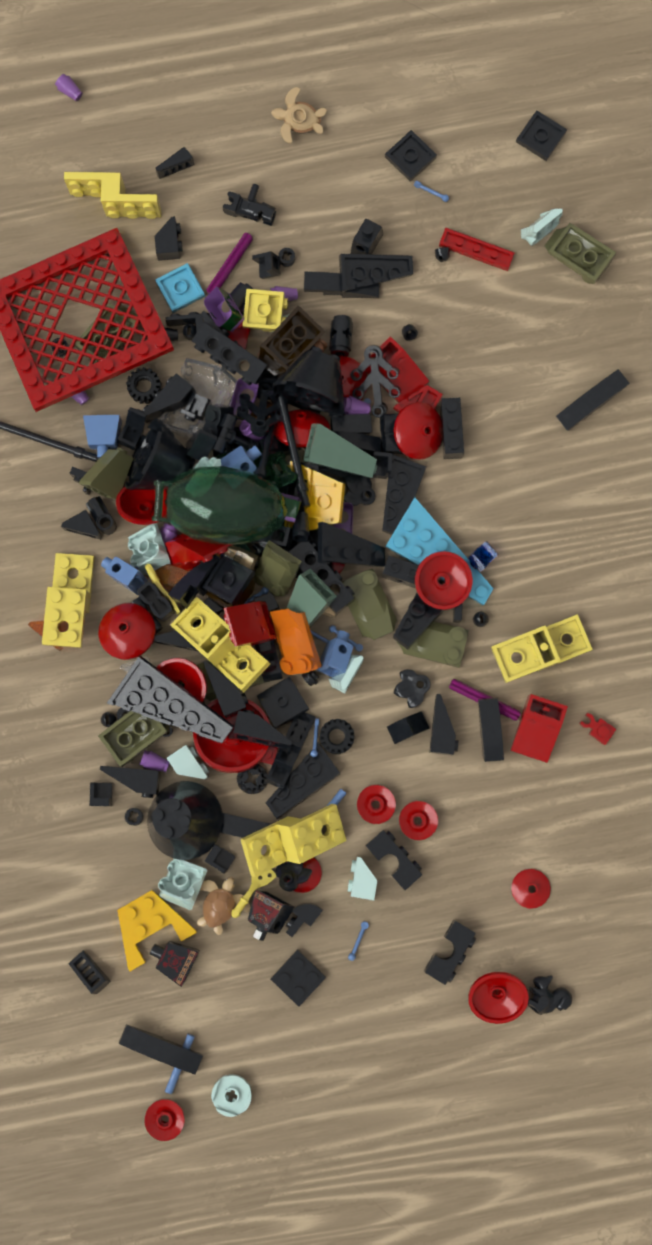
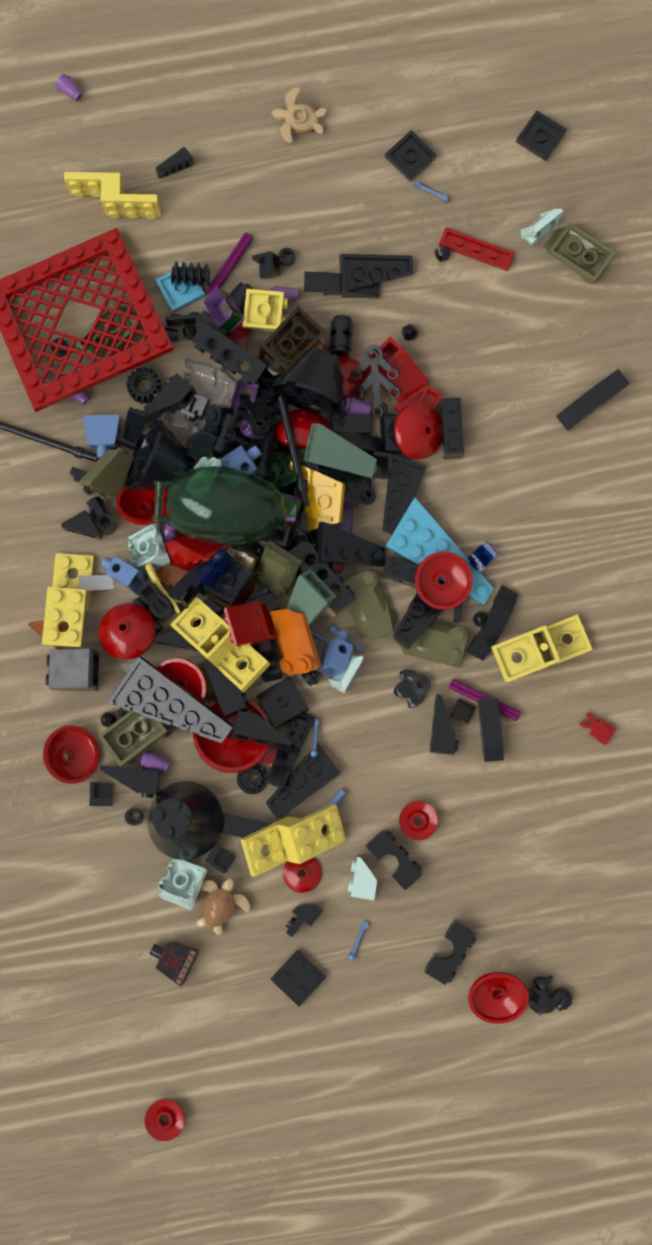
black slope [68,950,111,994] -> none
yellow wing [117,890,197,972] -> none
black slope [119,1024,203,1075] -> none
black slope [154,216,183,261] -> none
medium blue bar [165,1034,195,1094] -> none
light aqua slope [167,745,209,780] -> none
light aqua plate [211,1074,252,1117] -> none
black piece [223,184,276,226] -> none
light yellow piece [231,869,276,918] -> none
torso [248,890,295,941] -> none
black plate [276,861,312,892] -> none
black tyre [320,719,355,754] -> none
black torso [350,219,383,254] -> none
red dish [357,785,396,824] -> none
black slope [387,711,430,744] -> none
red slope [510,694,568,763] -> none
red dish [511,869,551,909] -> none
none -> red dish [43,725,100,784]
none -> slope [46,648,99,691]
none -> white sticker [78,575,114,591]
none -> black piece [171,261,210,287]
none -> clear blue plate [196,548,233,588]
none -> black slope [450,699,476,725]
none -> black slope [466,585,518,661]

